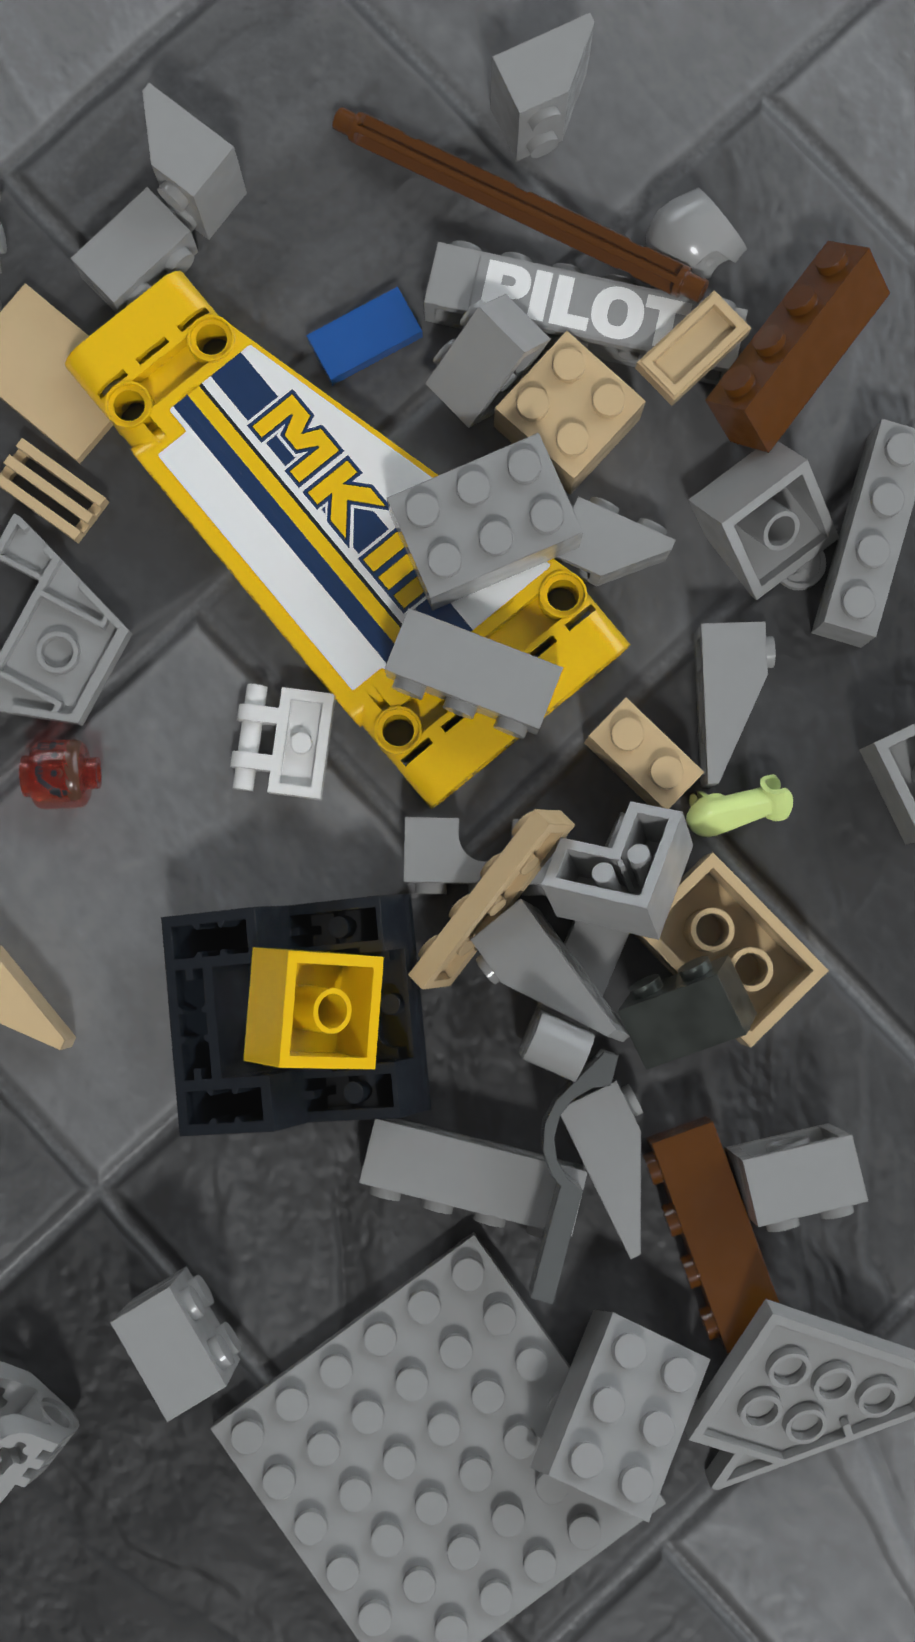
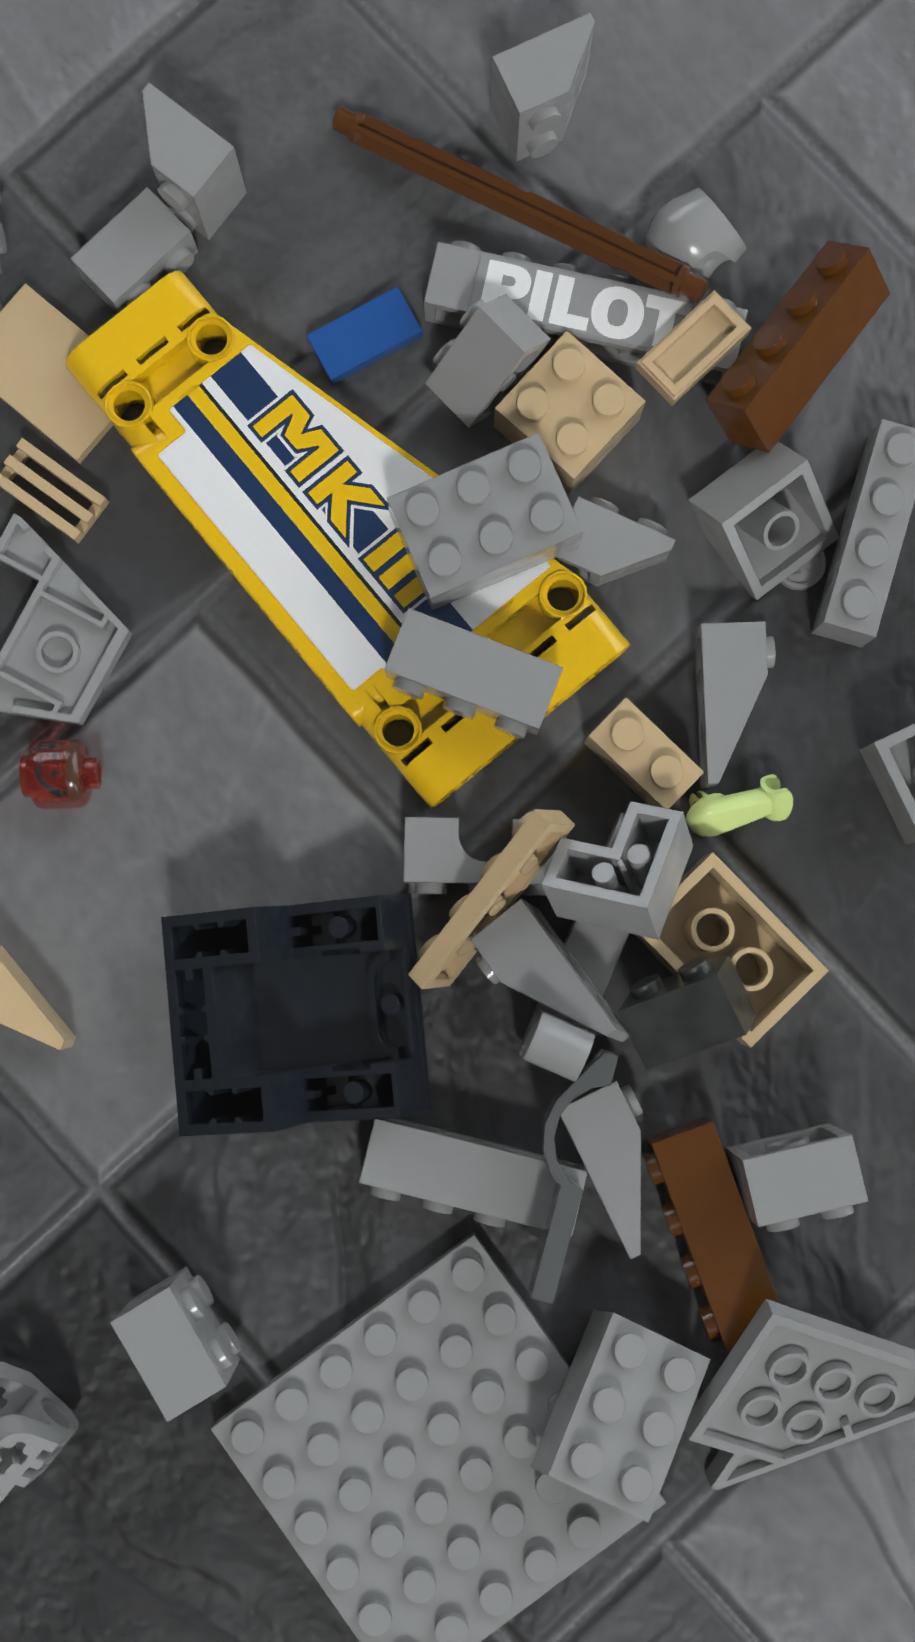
white plate [230,684,336,800] -> none
yellow brick [243,947,384,1069] -> none

